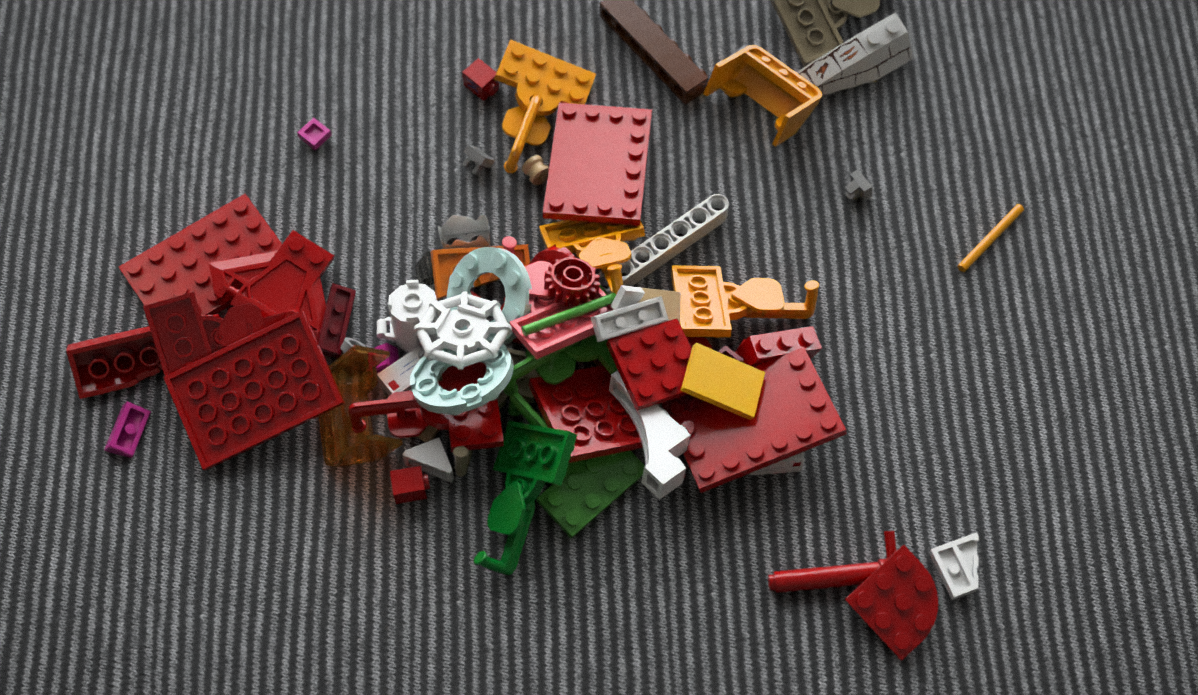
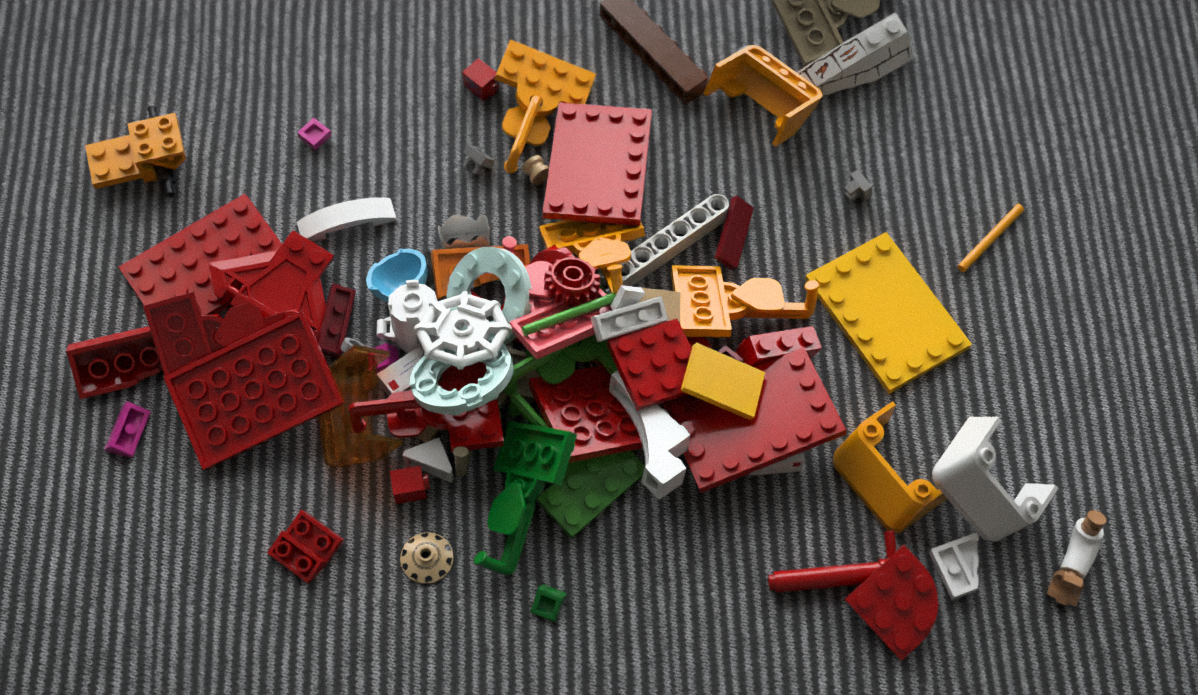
none -> light orange piece [85,105,186,198]
none -> red slope [267,510,344,583]
none -> white slope [297,198,396,242]
none -> medium azure cylinder [366,249,429,303]
none -> tan dish [400,533,453,584]
none -> green slope [530,584,567,622]
none -> dark red tile [715,195,754,270]
none -> yellow plate [805,232,972,394]
none -> light orange windscreen [832,401,947,533]
none -> white windscreen [932,417,1058,541]
none -> piece [1047,510,1106,606]

